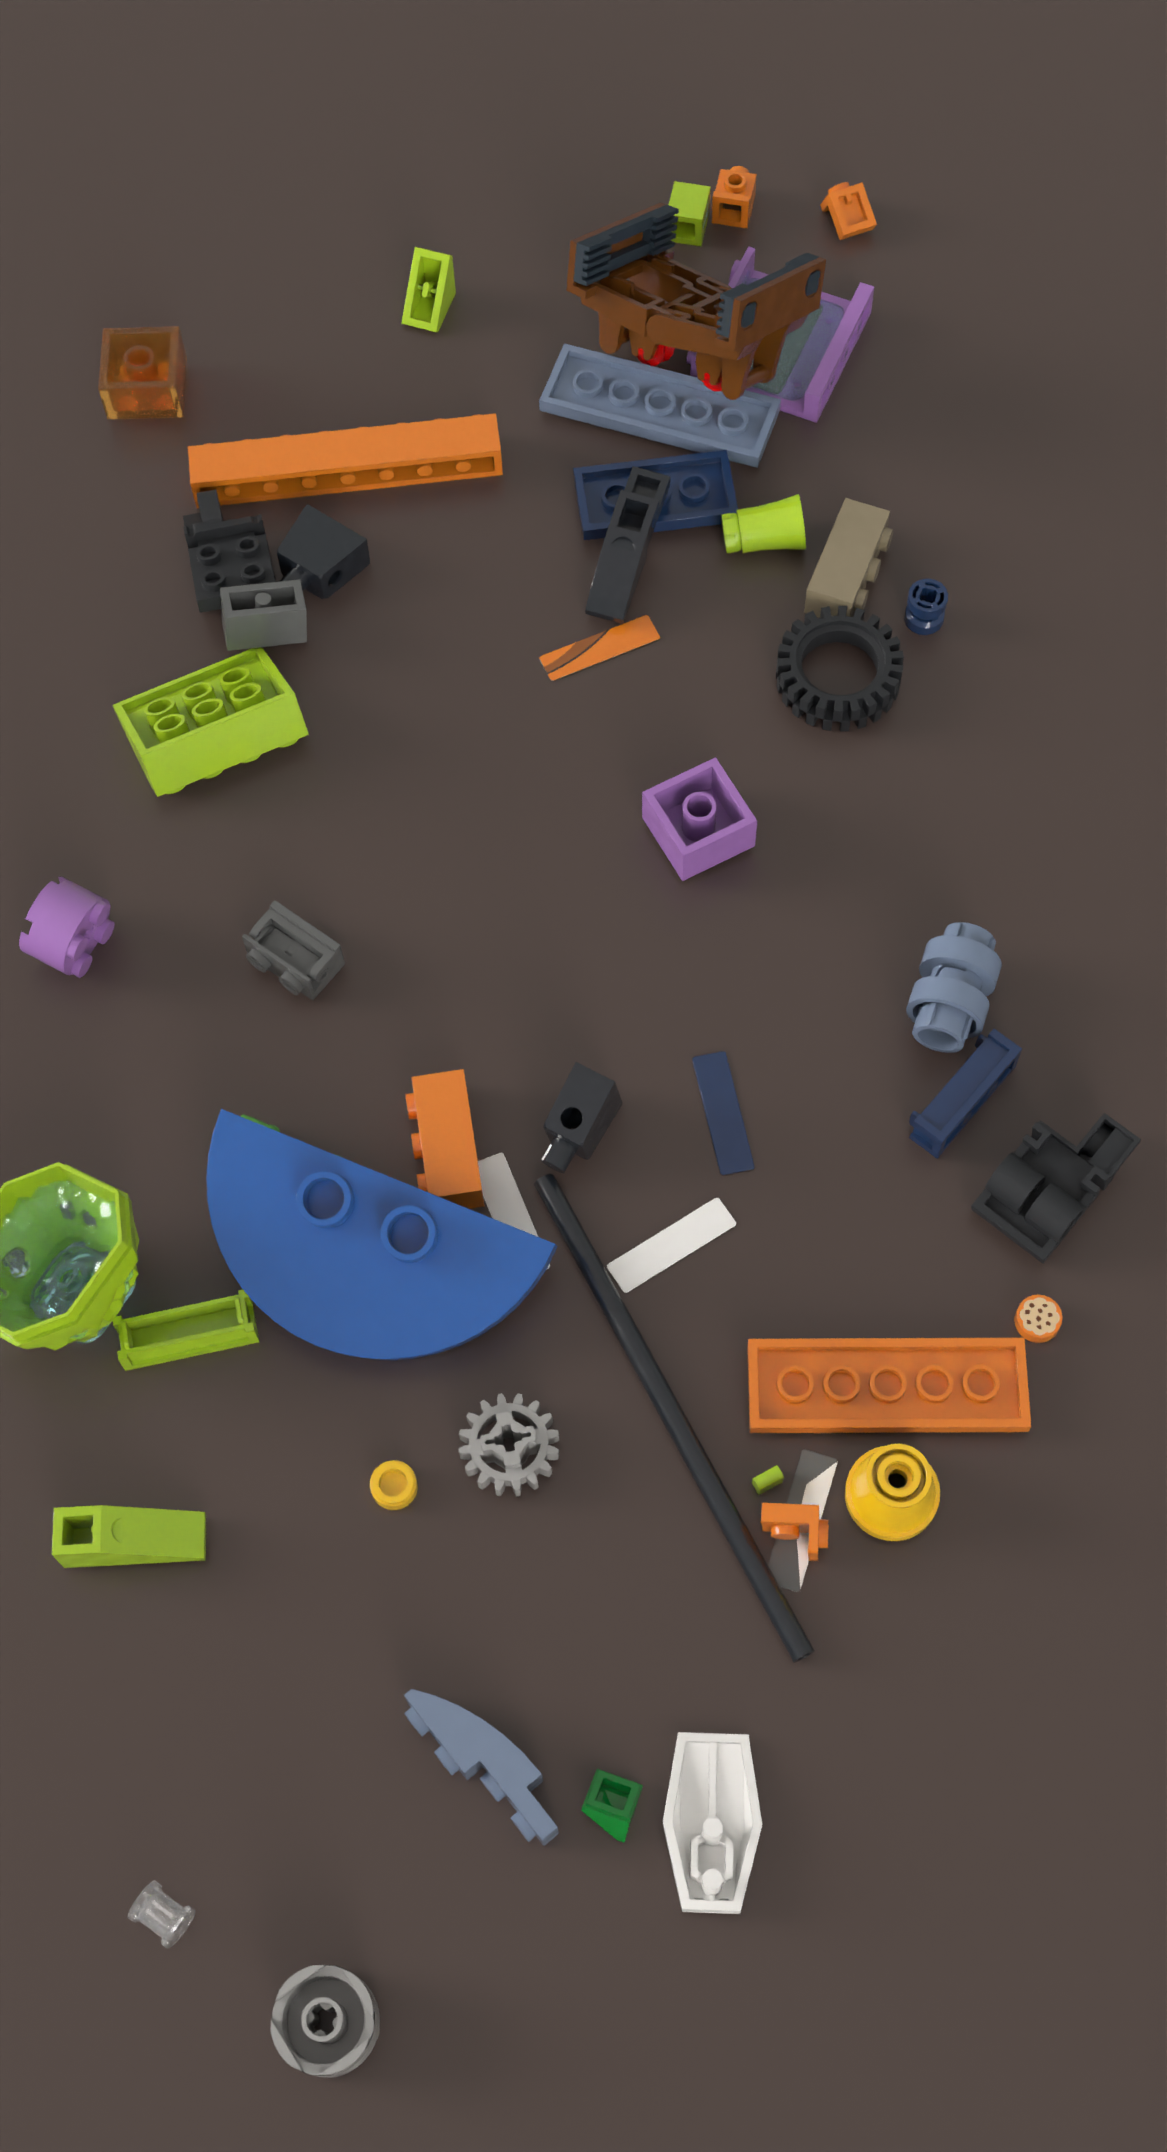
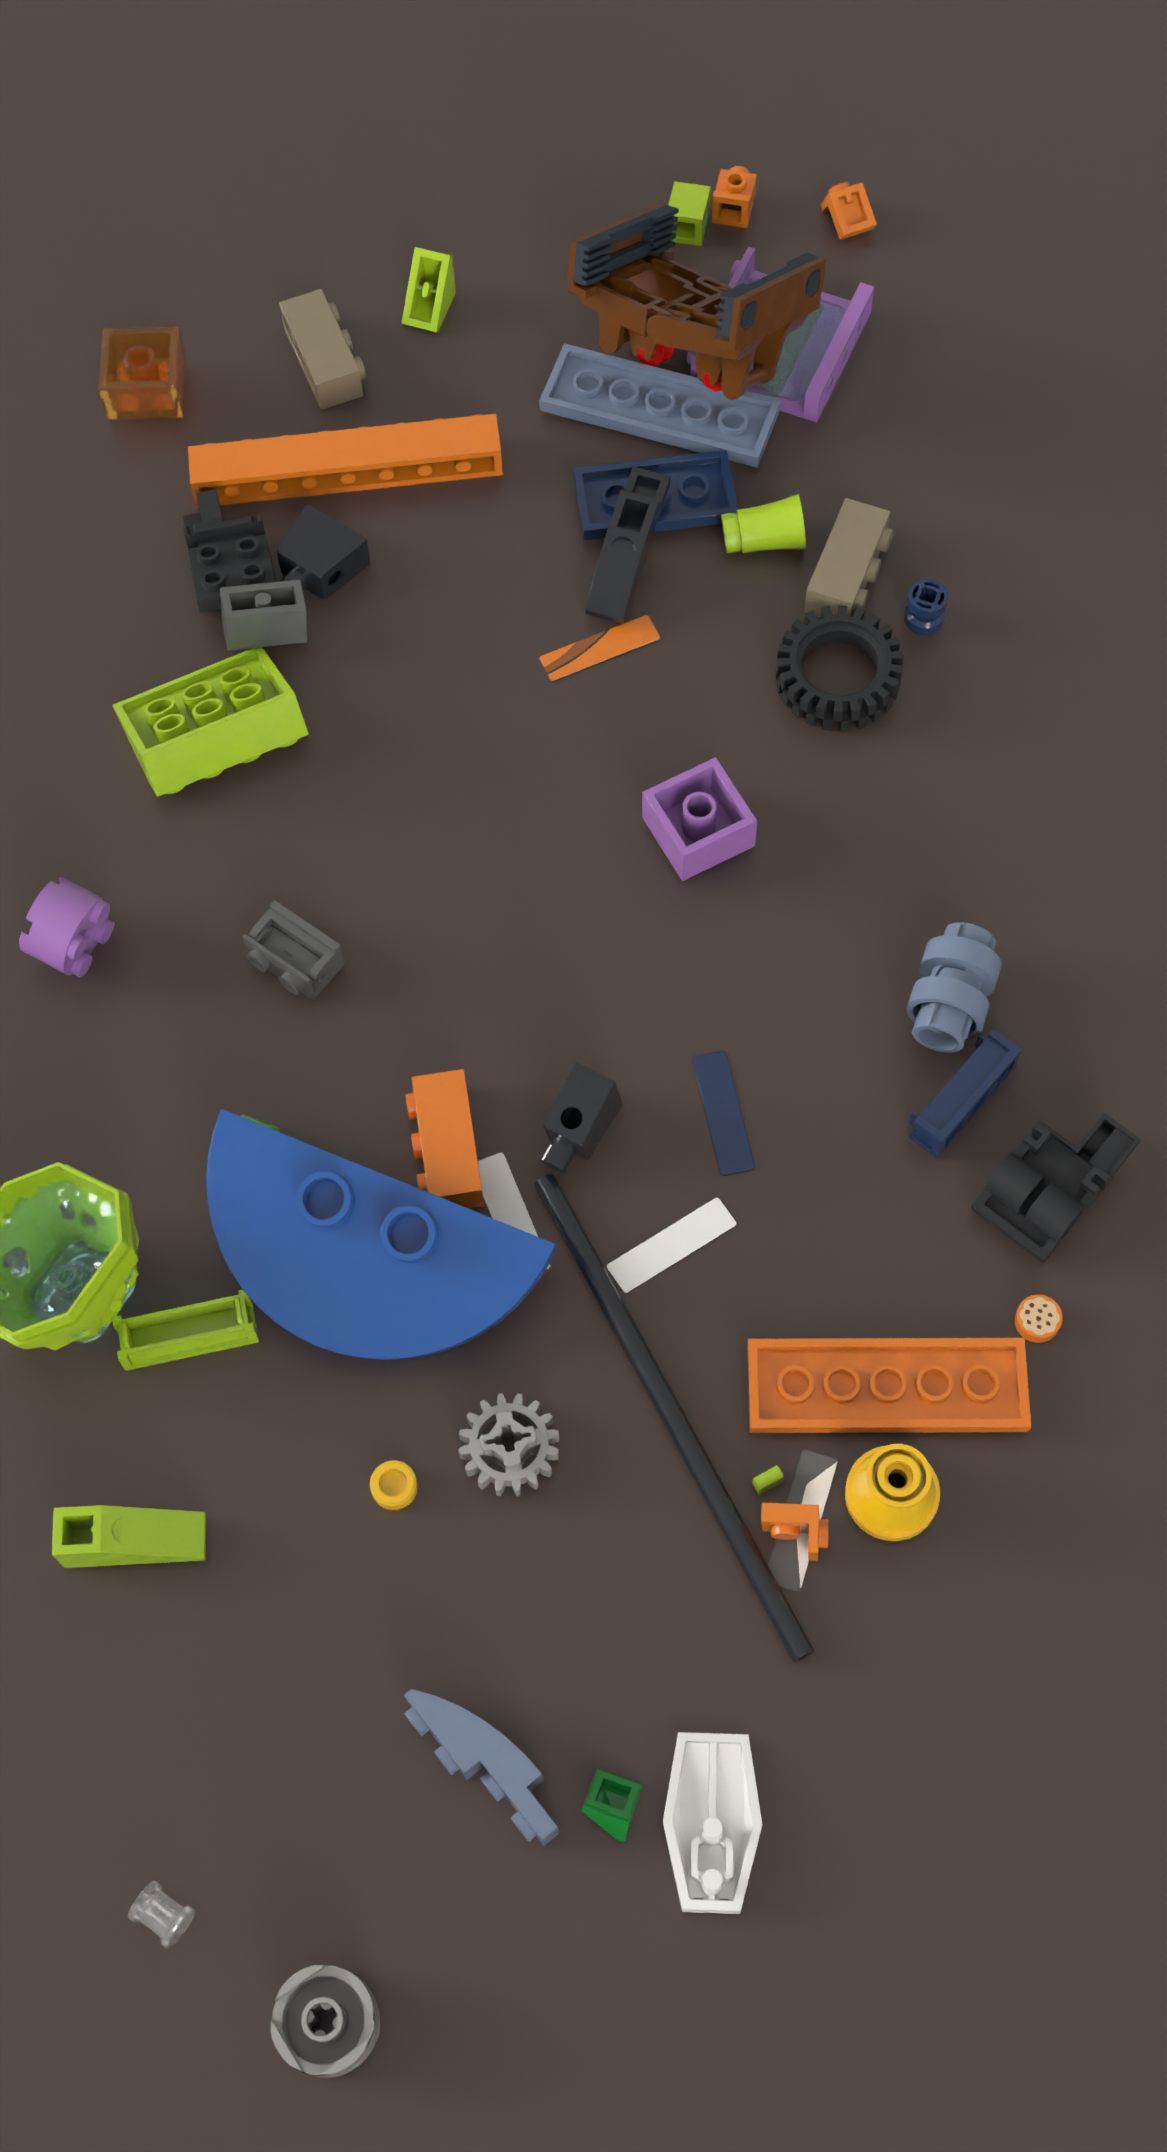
none -> dark tan brick [279,289,366,410]

